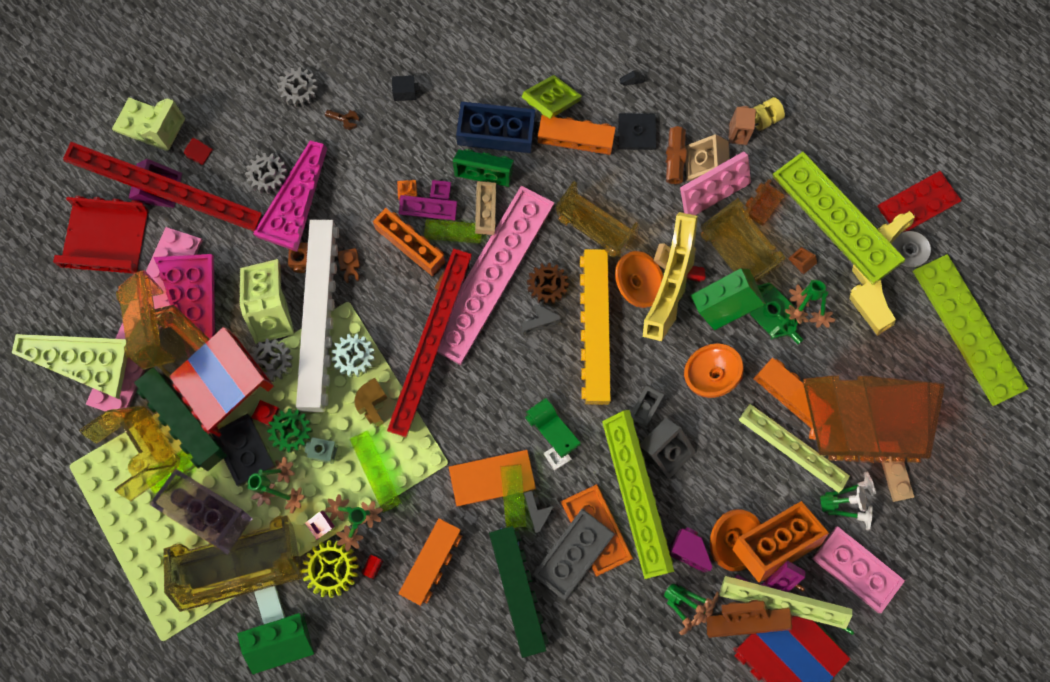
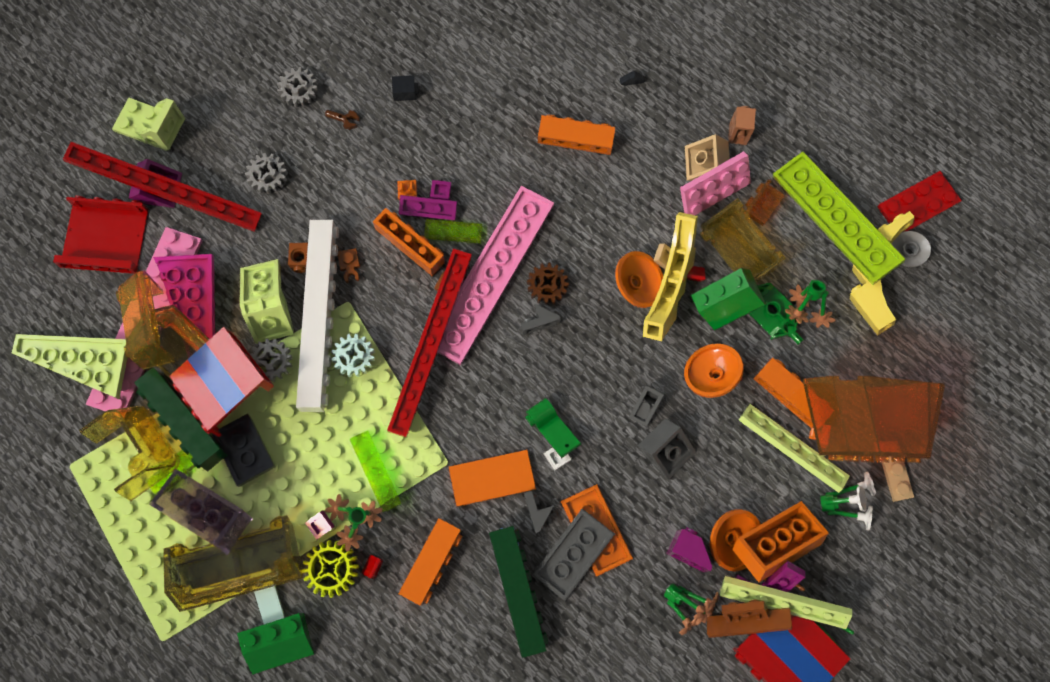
red slope [184,138,213,165] -> none
plant [248,456,305,513] -> none
red plate [251,400,280,427] -> none
dark pink wing [253,140,327,252] -> none
green gear [267,408,313,453] -> none
sand green brick [305,437,338,464] -> none
pearl gold brick [355,378,387,427] -> none
green slope [453,149,514,187] -> none
dark blue brick [456,101,535,153] -> none
tan plate [475,181,496,235] -> none
clear neon green plate [500,464,526,528] -> none
lime plate [522,75,582,119] -> none
clear yellow windscreen [556,181,639,258] -> none
yellow brick [580,249,610,405] -> none
lime plate [602,410,674,579] -> none
black plate [618,113,656,150] -> none
dark orange piece [665,126,686,184] -> none
light yellow wheel [754,97,785,131] -> none
dark orange slope [788,247,817,275] -> none
bright pink plate [812,527,905,613] -> none
lime plate [913,254,1029,406] -> none

